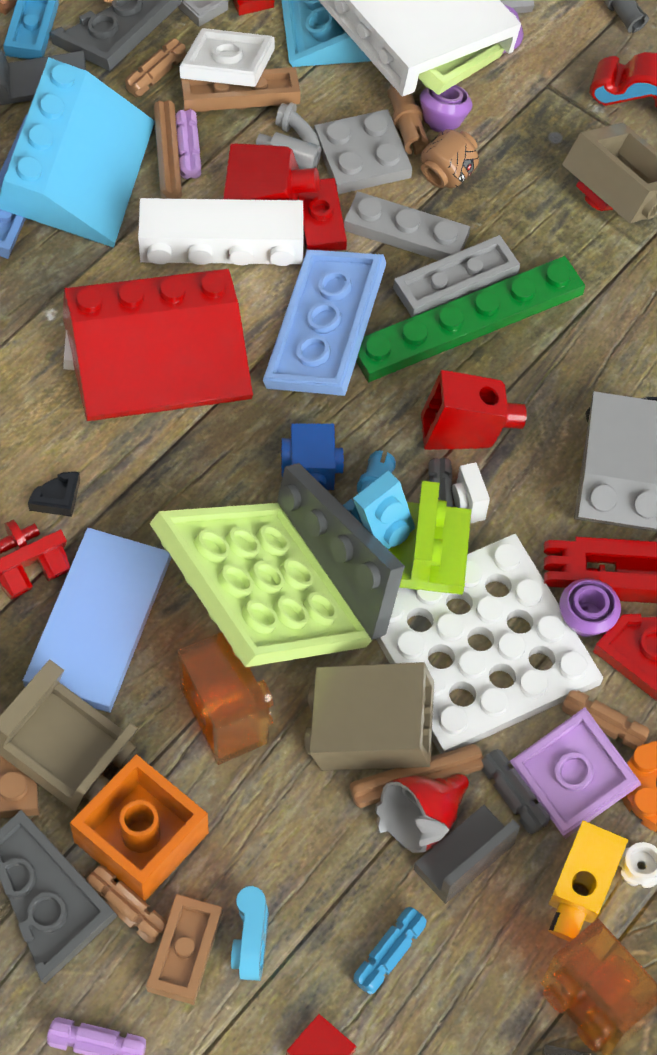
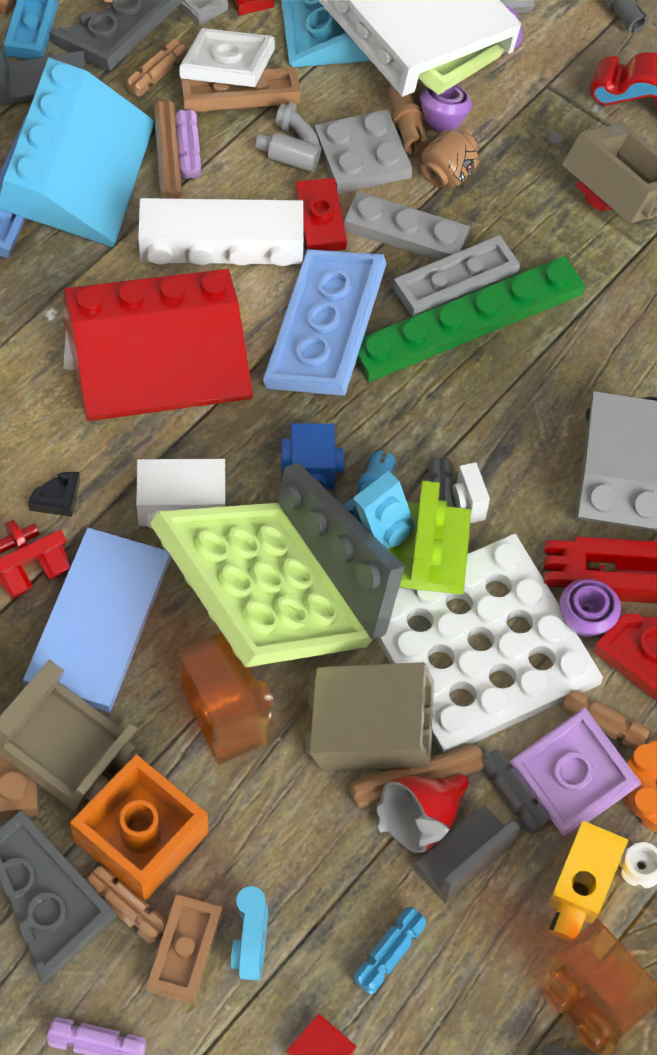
red torso [223,143,320,200] -> none
red torso [421,370,527,450] -> none
none -> white brick [136,459,226,529]

